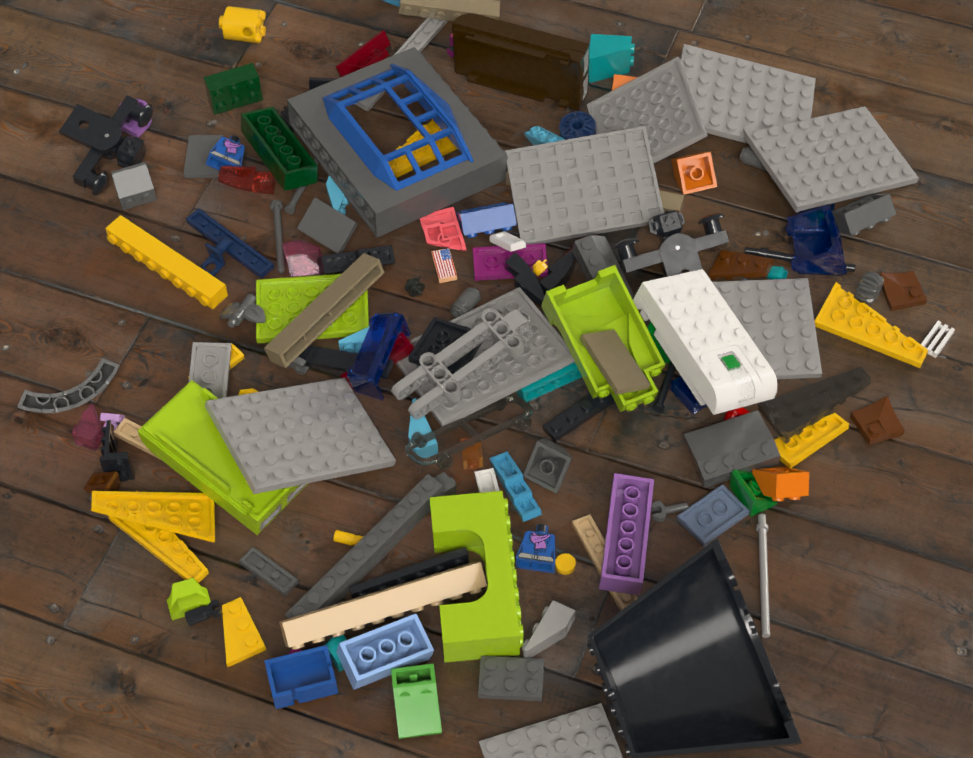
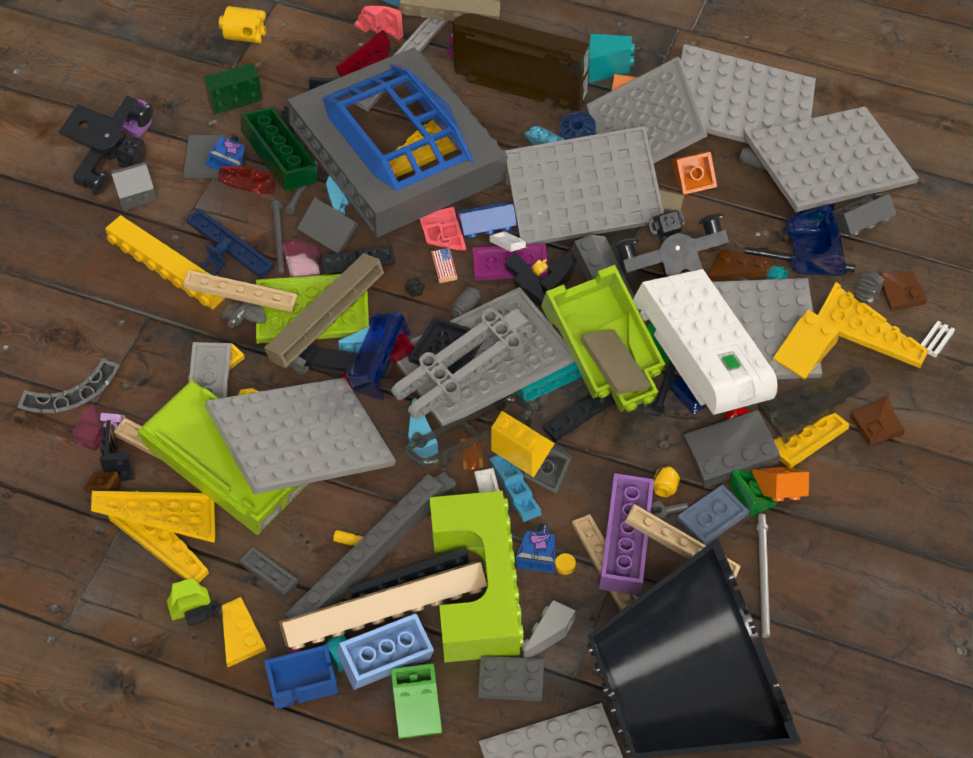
none -> tan plate [184,270,297,312]
none -> coral slope [354,6,403,40]
none -> yellow slope [491,411,555,477]
none -> tan tile [624,504,741,578]
none -> yellow head [653,466,680,497]
none -> yellow slope [773,309,840,380]

